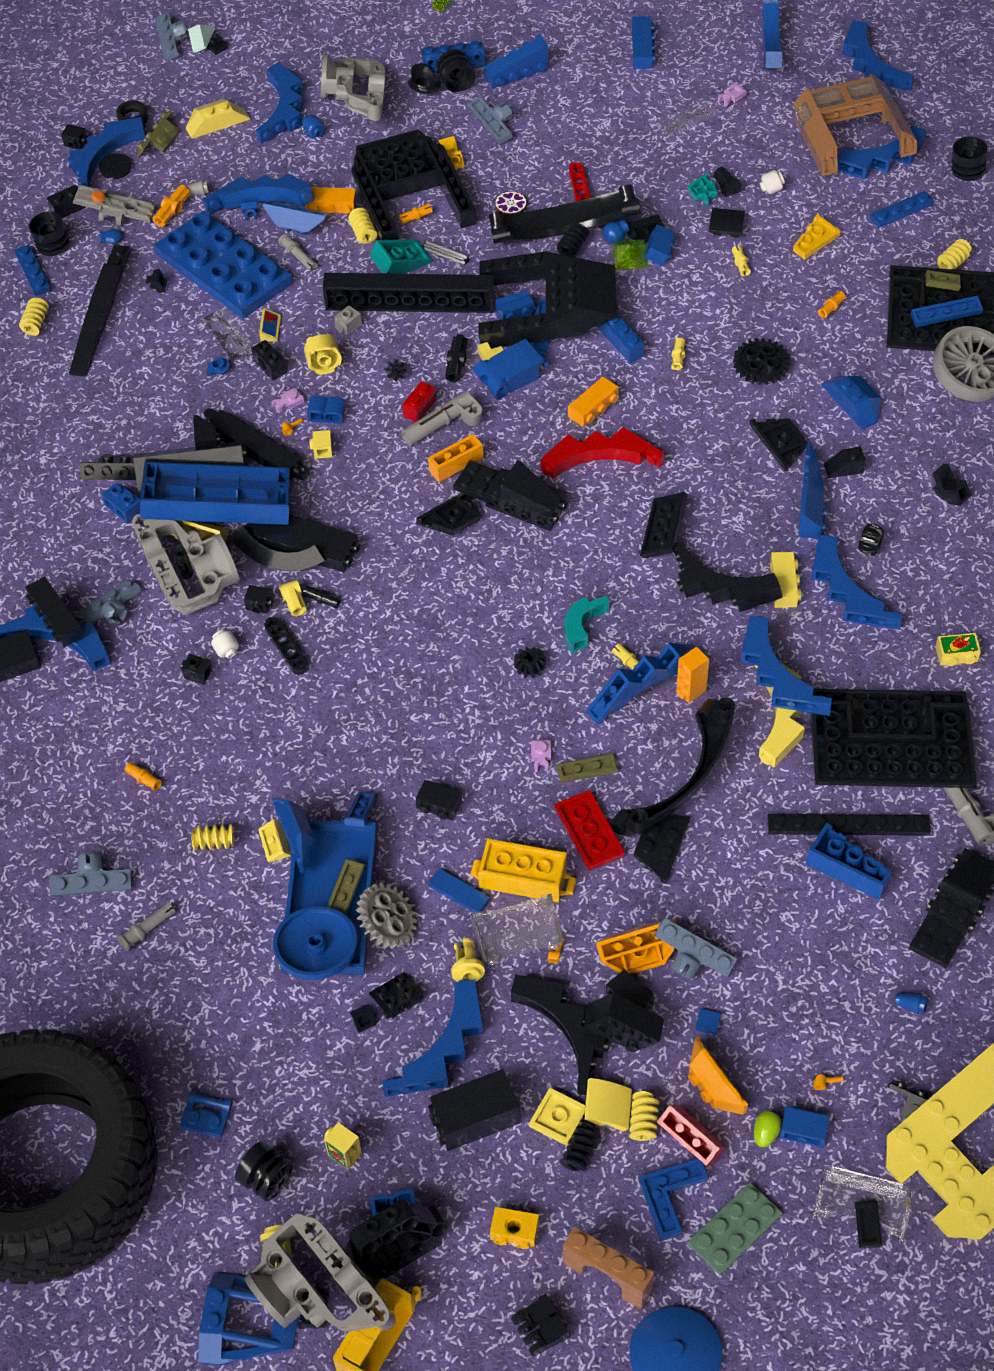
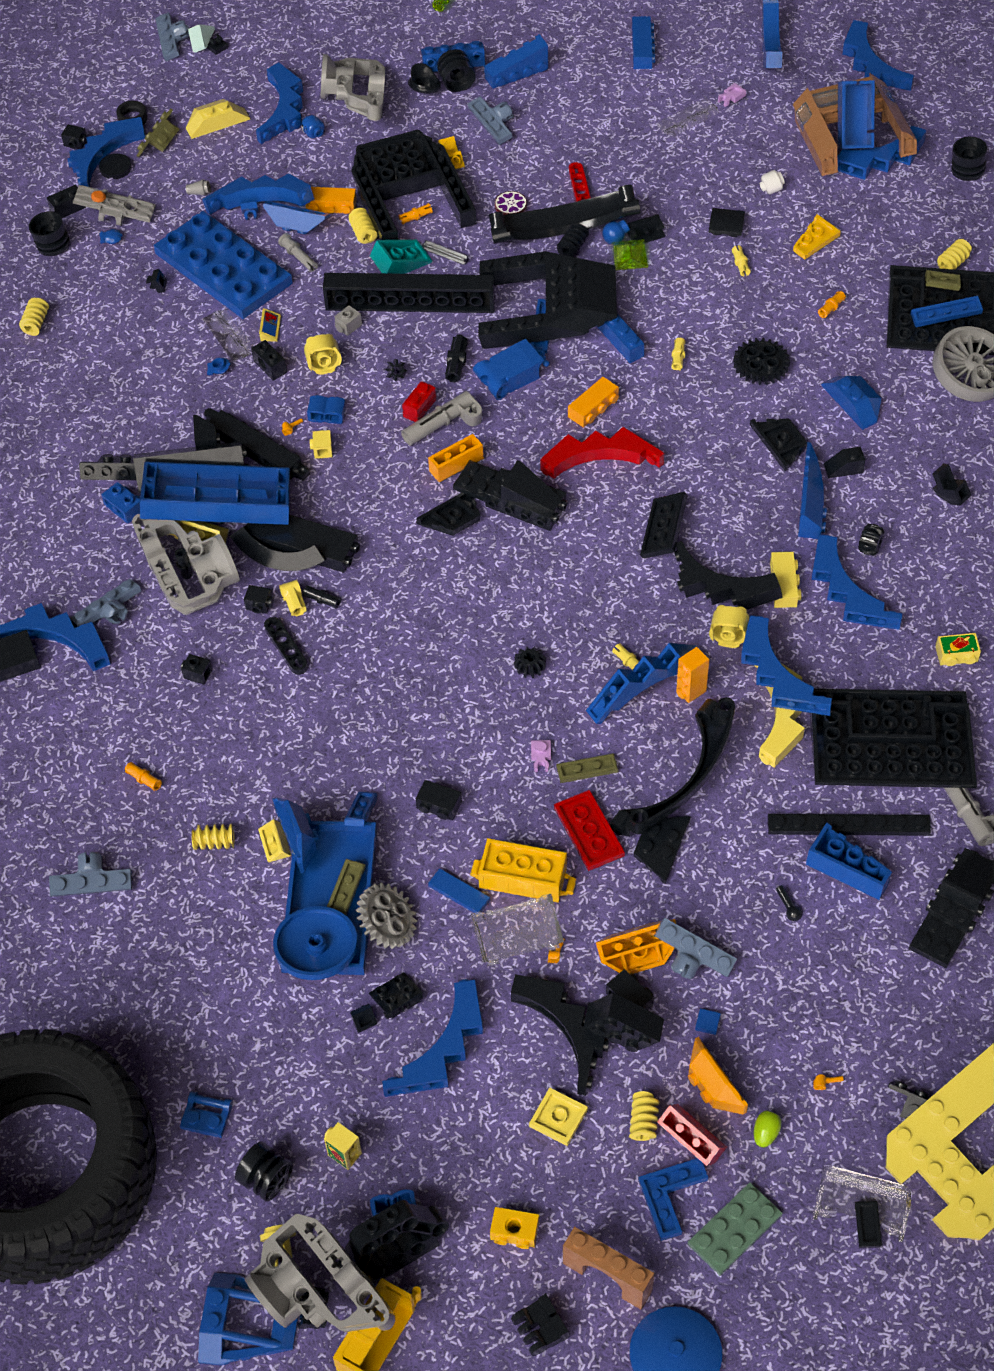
blue plate [14,245,51,296] -> none
black brick [25,577,84,647] -> none
black slope [69,245,131,377] -> none
light grey pin [117,902,175,952] -> none
light orange piece [153,185,191,227] -> none
white head [211,630,239,659] -> none
lavender plate [271,388,304,413] -> none
black brick [428,1069,520,1151] -> none
light yellow piece [451,938,485,982] -> none
light yellow piece [477,342,503,360] -> none
blue brick [495,290,534,320] -> none
black piece [560,1122,602,1172] -> none
teal arch [564,596,609,653] -> none
light yellow slope [584,1078,632,1131] -> none
blue piece [644,224,675,265] -> none
teal piece [688,173,718,207] -> none
black piece [713,166,741,197] -> none
blue brick [780,1106,829,1148] -> none
blue plate [870,191,934,228] -> none
blue cone [895,993,928,1014] -> none
none -> light yellow brick [709,605,750,648]
none -> black bar [775,885,802,921]
none -> blue piece [838,80,875,149]

